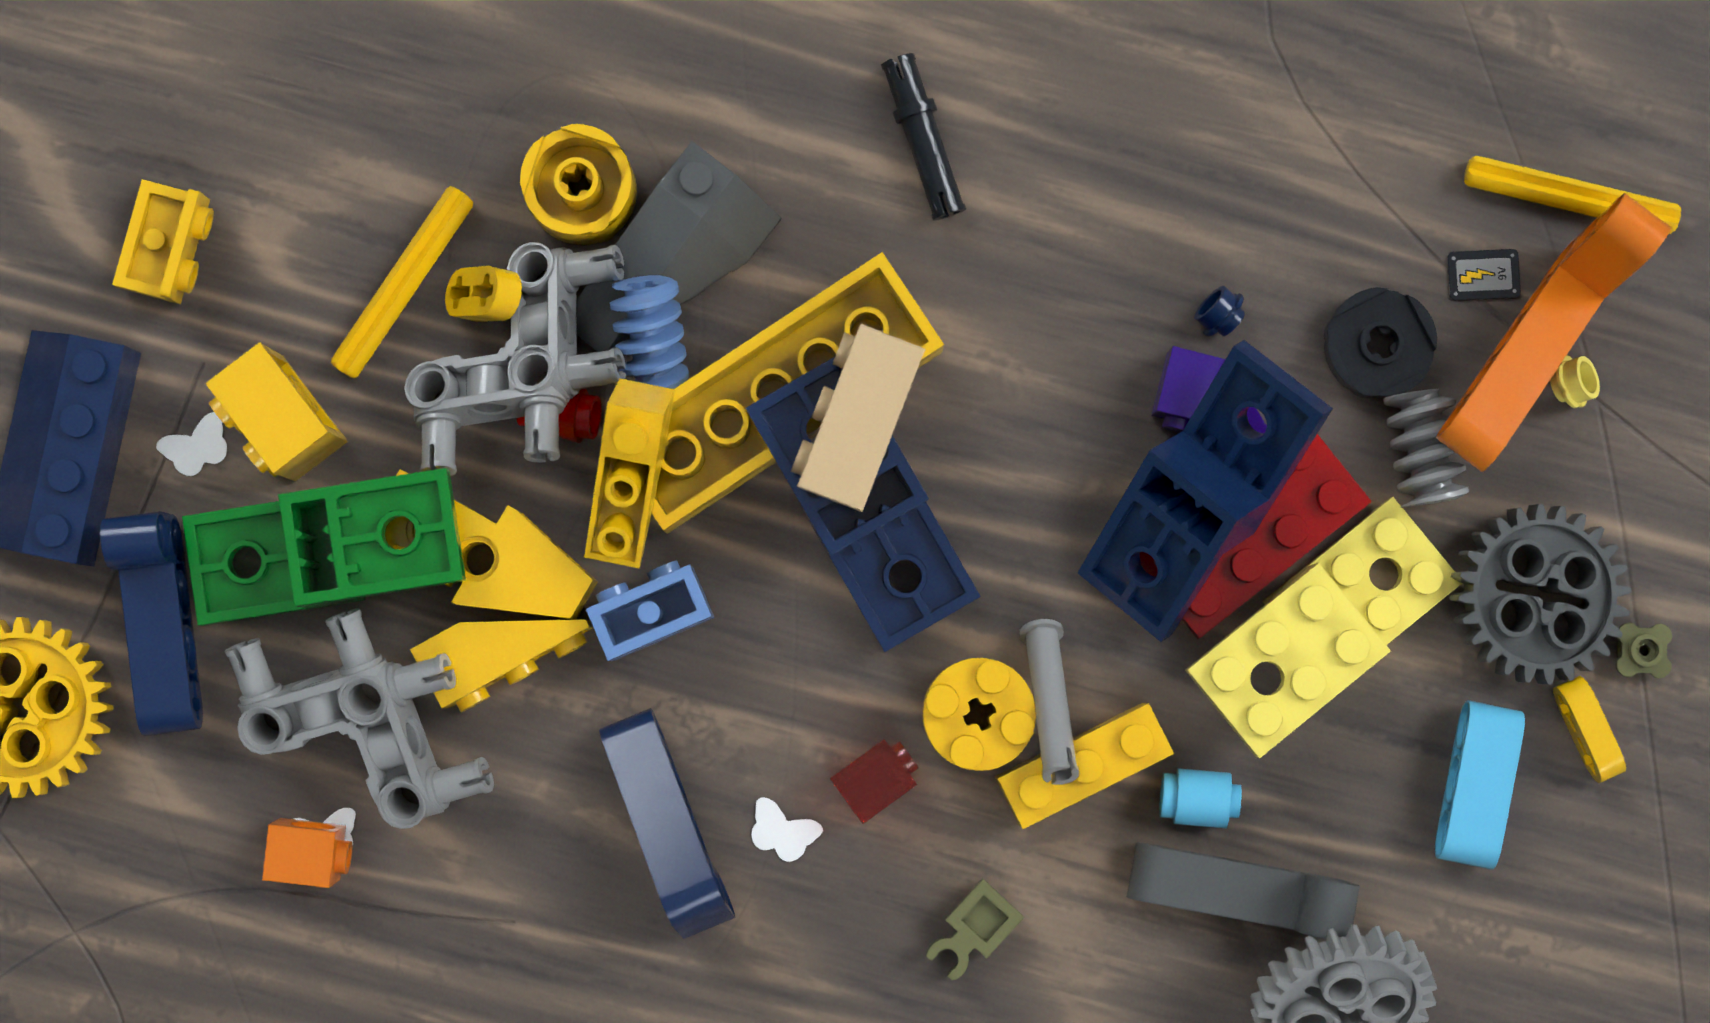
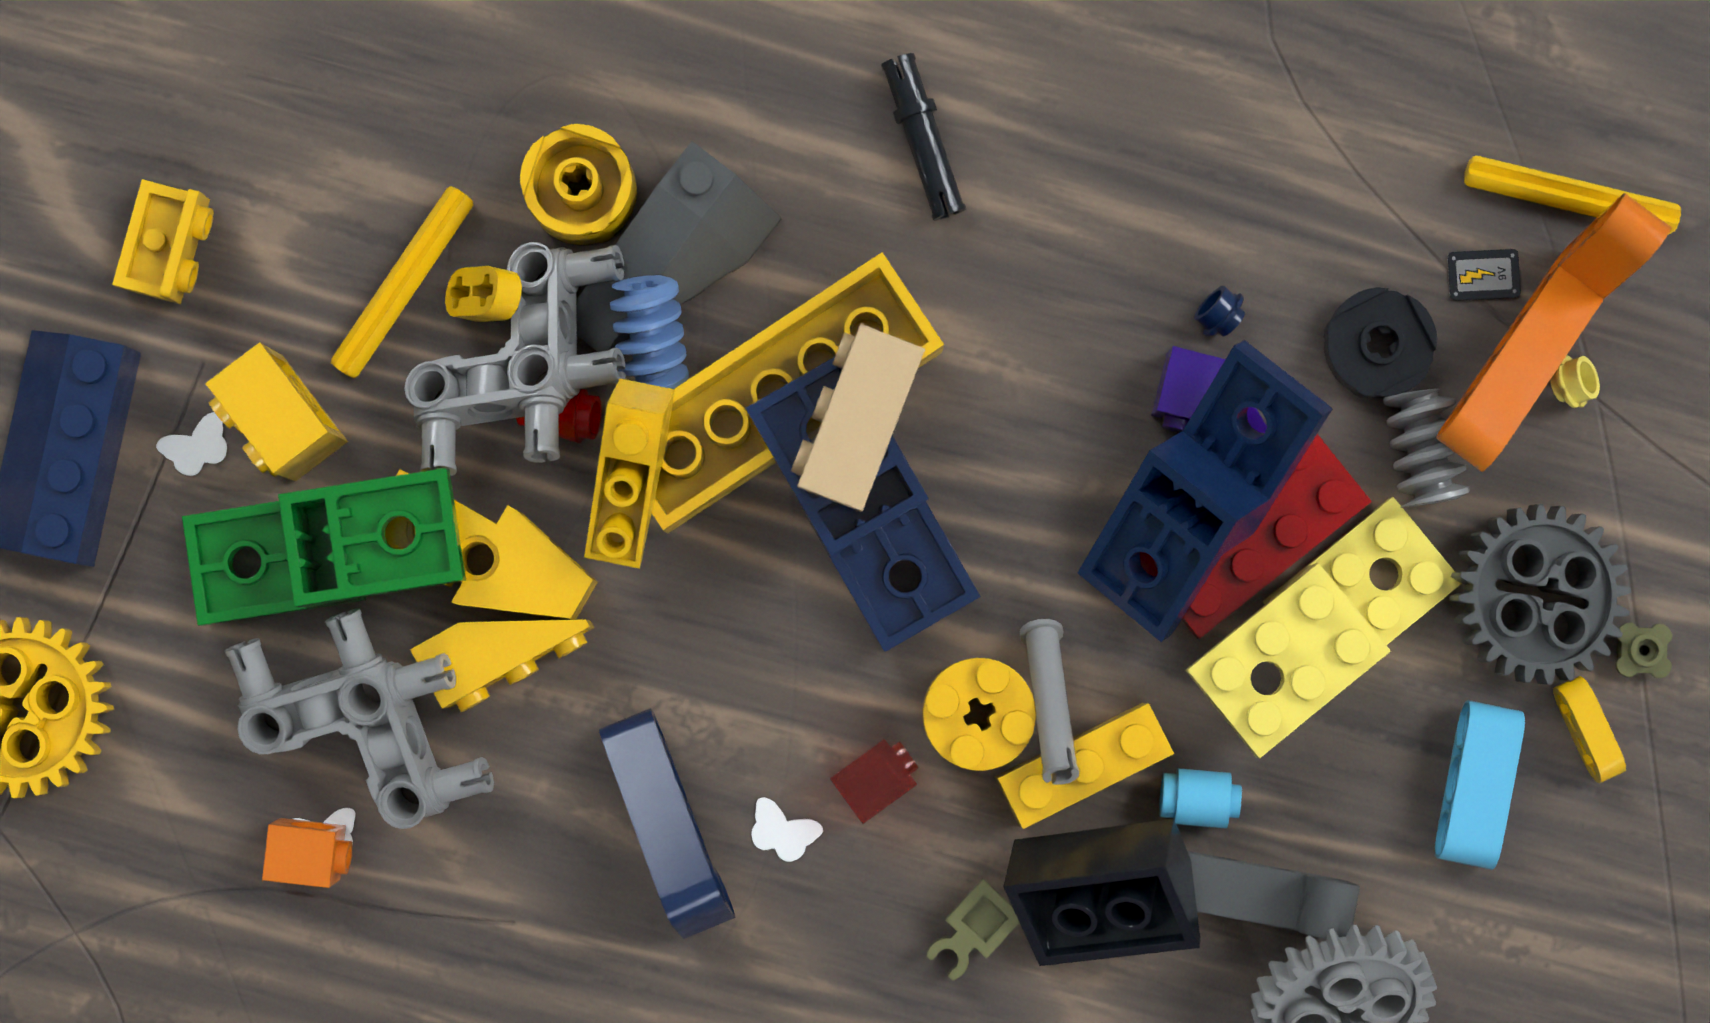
dark blue beam [100,511,203,736] -> none
medium blue brick [586,560,715,661] -> none
none -> black slope [1003,819,1201,966]

